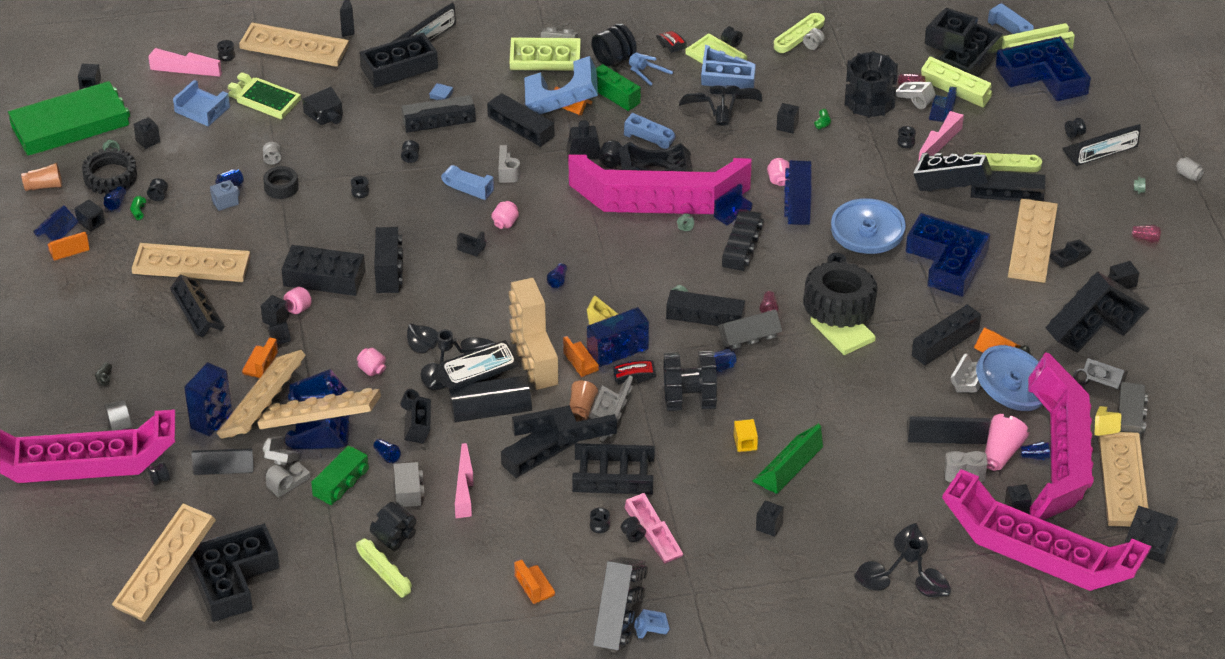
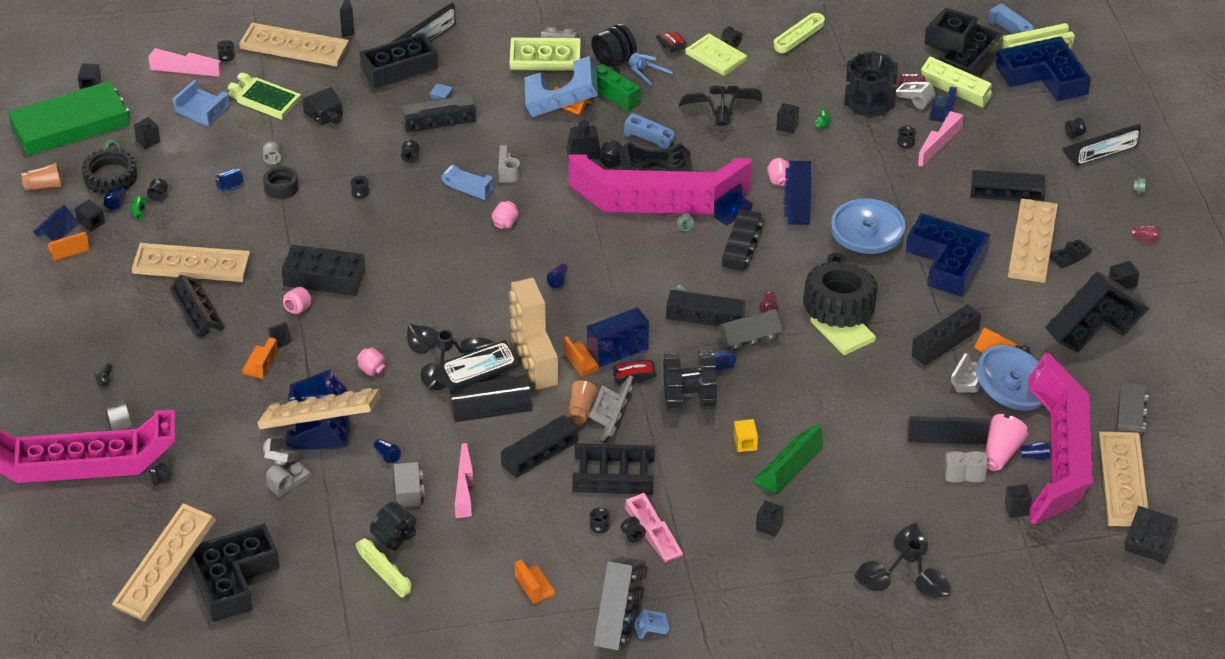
clear blue brick [184,362,233,437] -> none
black slope [192,448,254,475] -> none
sand blue brick [210,180,240,211] -> none
tan plate [217,350,306,439] -> none
black brick [260,295,289,326] -> none
green brick [311,445,369,506] -> none
black brick [374,227,403,293] -> none
black hinge [400,389,431,444] -> none
black bracket [457,231,487,257] -> none
black brick [487,93,555,147] -> none
black bracket [512,405,617,445] -> none
light yellow slope [587,296,624,334] -> none
medium blue wedge [701,44,756,89] -> none
light grey wheel [803,28,825,50] -> none
black wedge [913,153,992,191] -> none
dark pink slope [942,469,1151,591] -> none
yellowish green plate [974,152,1042,172] -> none
hinge [1073,358,1128,389] -> none
light yellow slope [1094,406,1121,436] -> none
light grey brick [1176,157,1205,181] -> none

